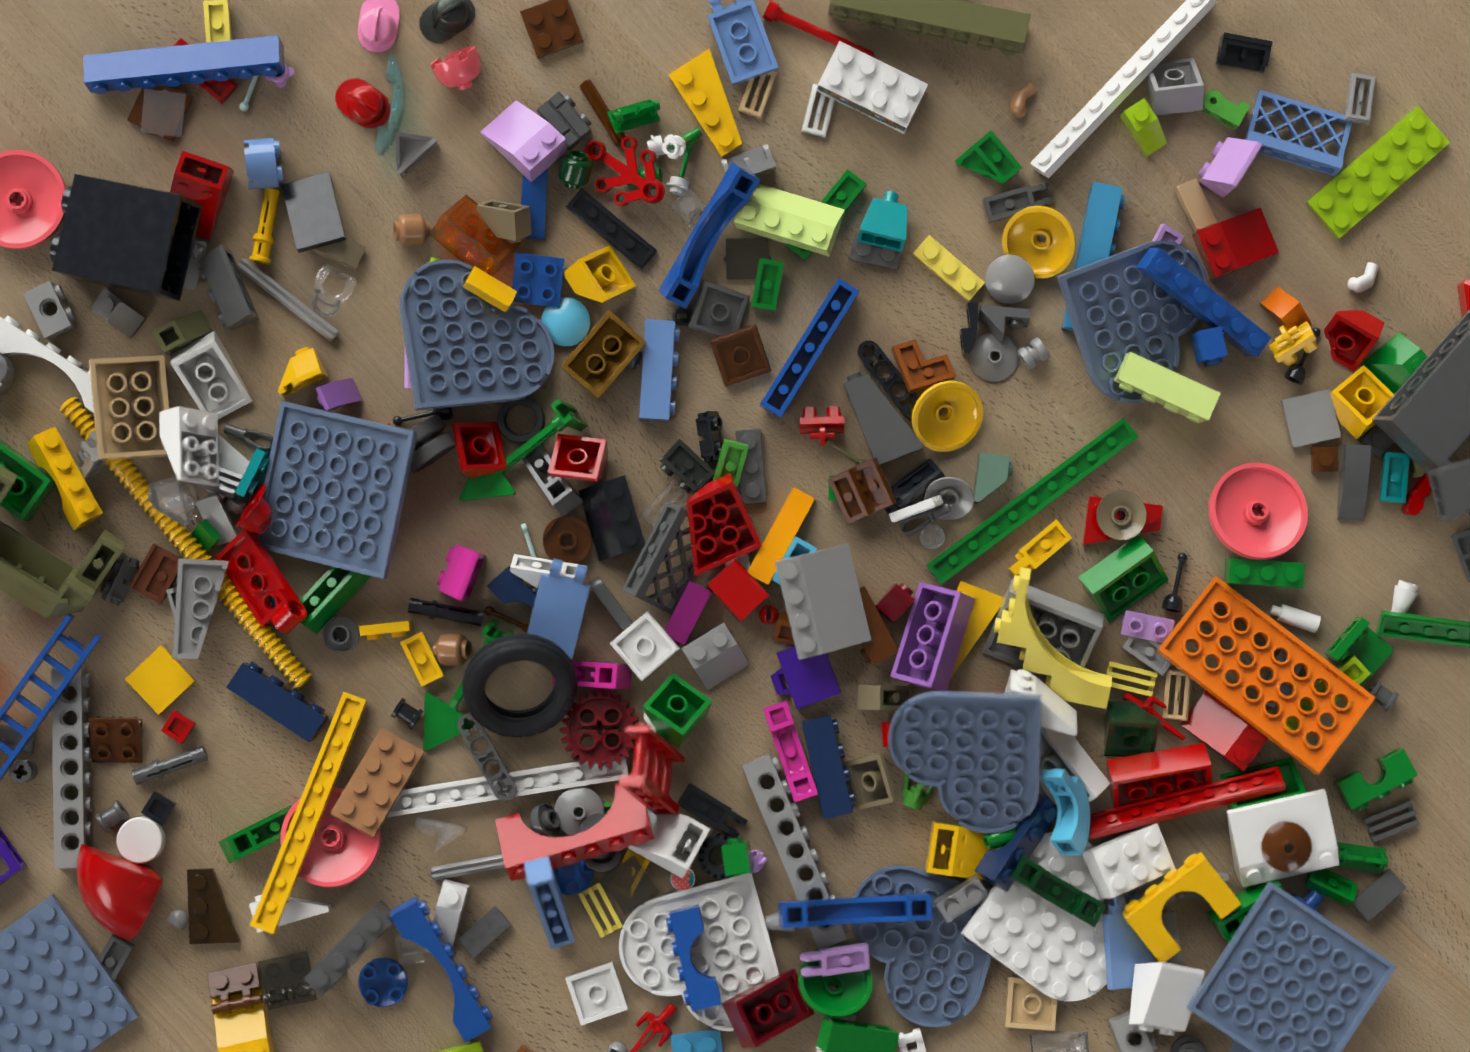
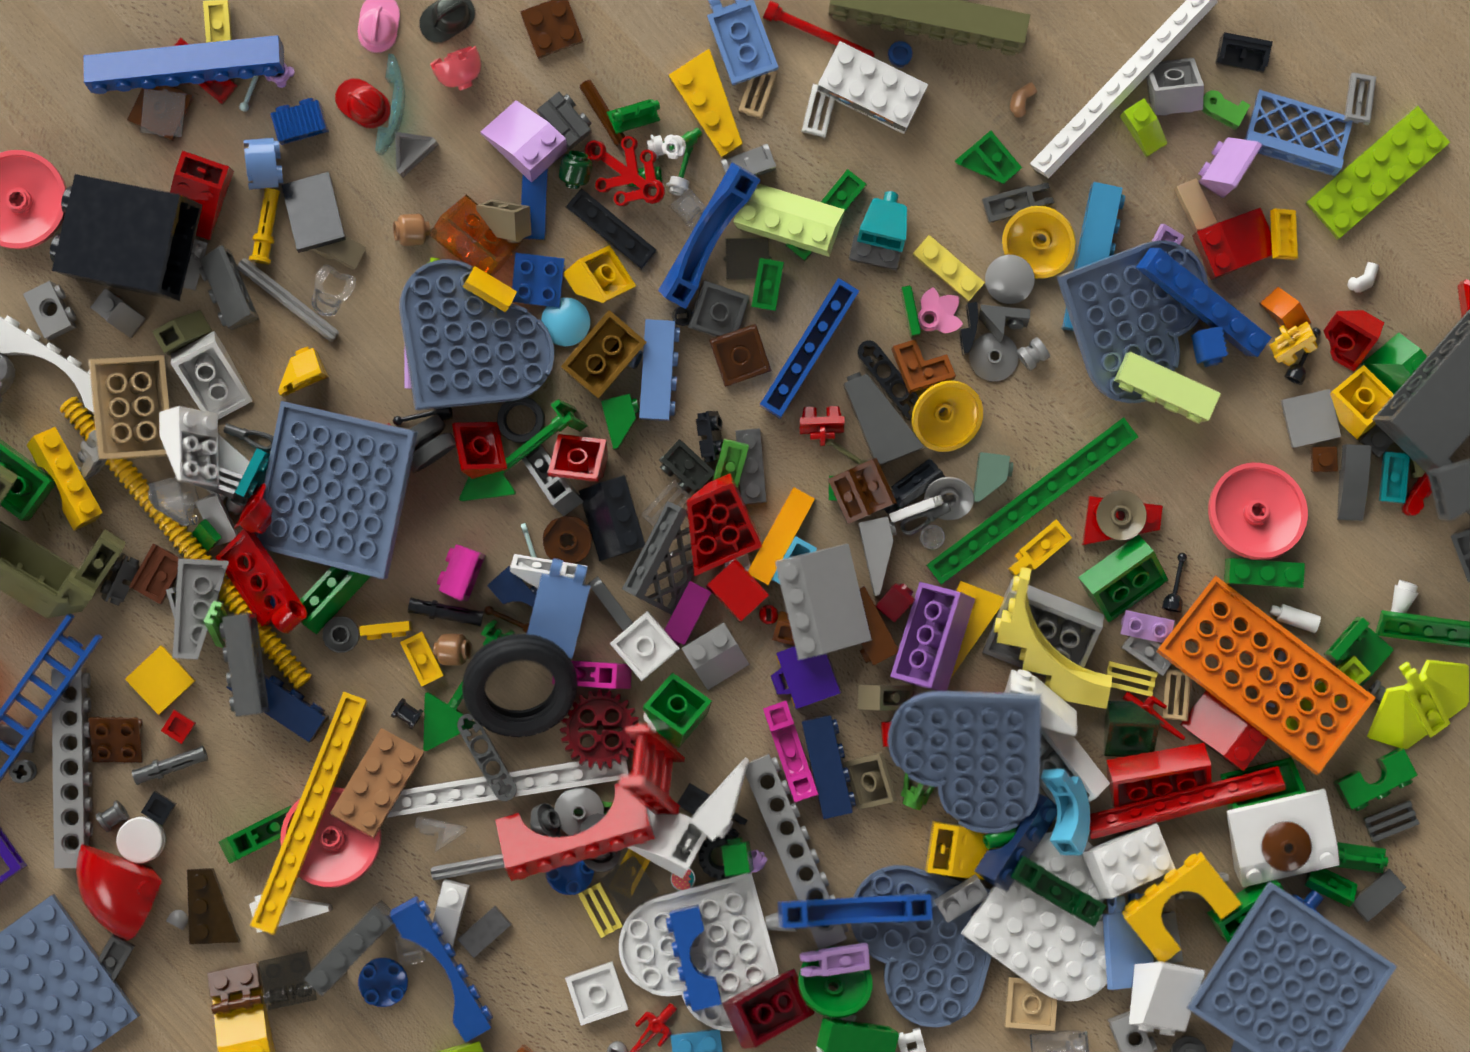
medium lavender slope [316,378,362,411] -> none
medium blue brick [524,856,575,949] -> none
none -> bright green tile [204,601,228,648]
none -> dark grey slope [220,613,269,717]
none -> blue brick [270,98,329,145]
none -> green slope [601,394,640,450]
none -> white slope [690,757,749,841]
none -> light grey slope [858,517,896,596]
none -> blue tile [888,41,913,67]
none -> green tile [900,285,921,338]
none -> bright pink plate [918,288,963,334]
none -> yellow plate [1270,208,1298,260]
none -> neon yellow panel [1367,660,1469,749]

